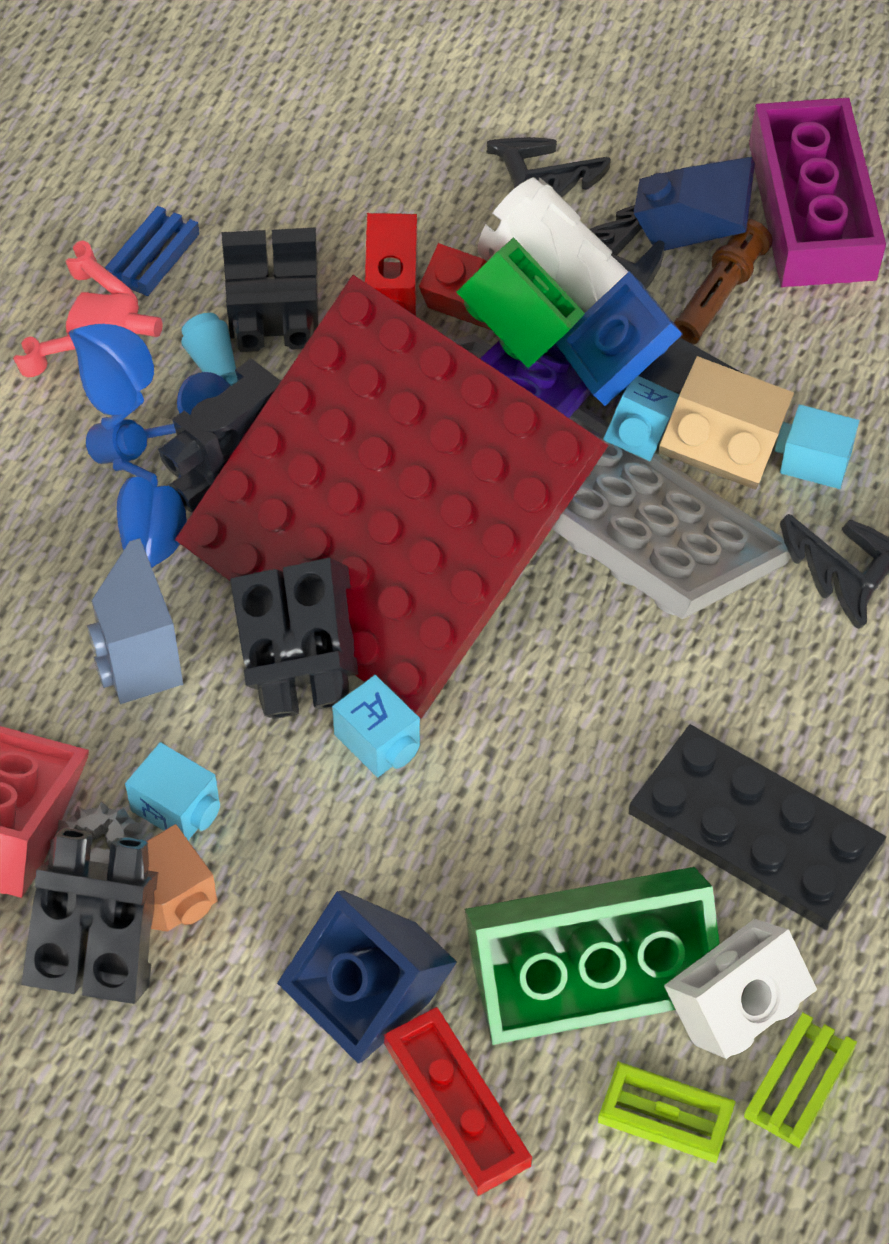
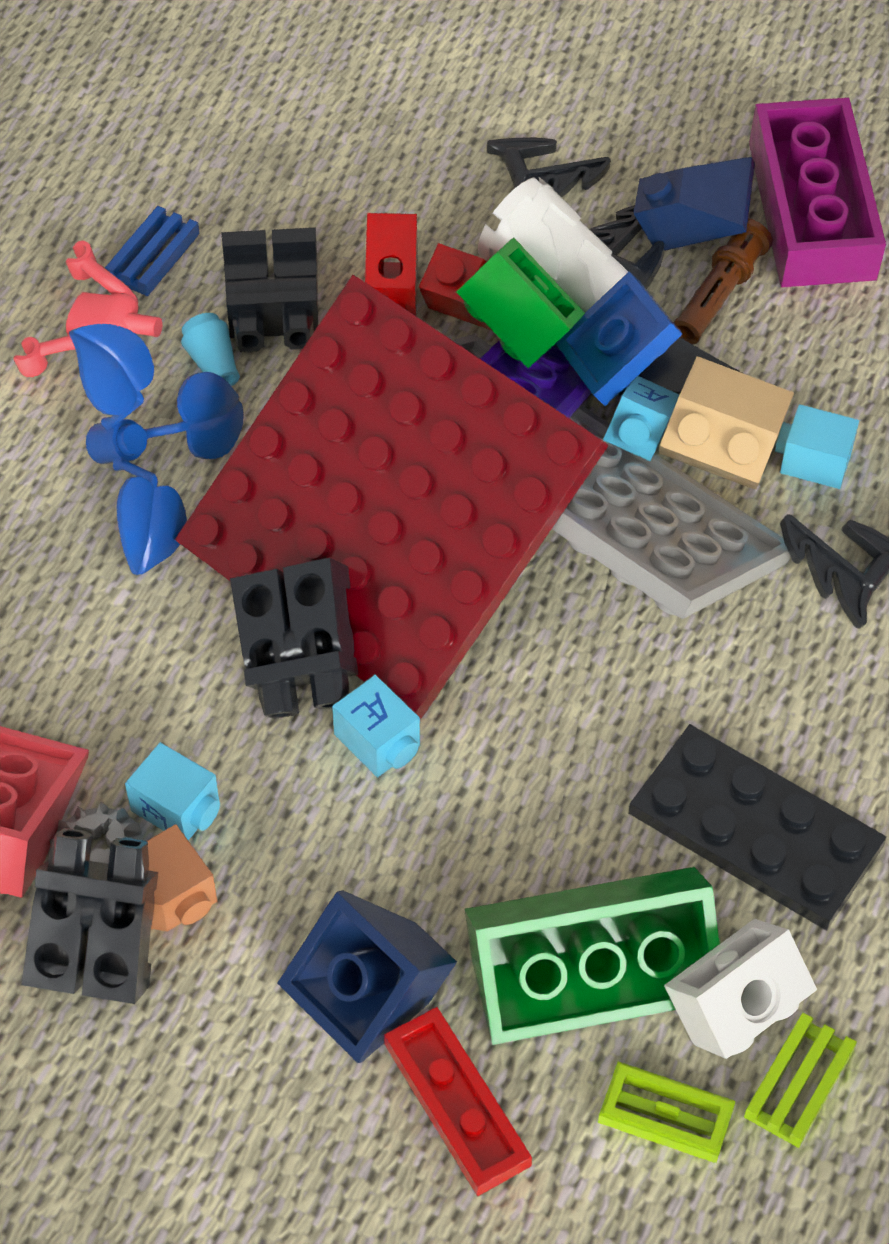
sand blue slope [87,538,183,704] -> none
black hips [158,358,281,512] -> none

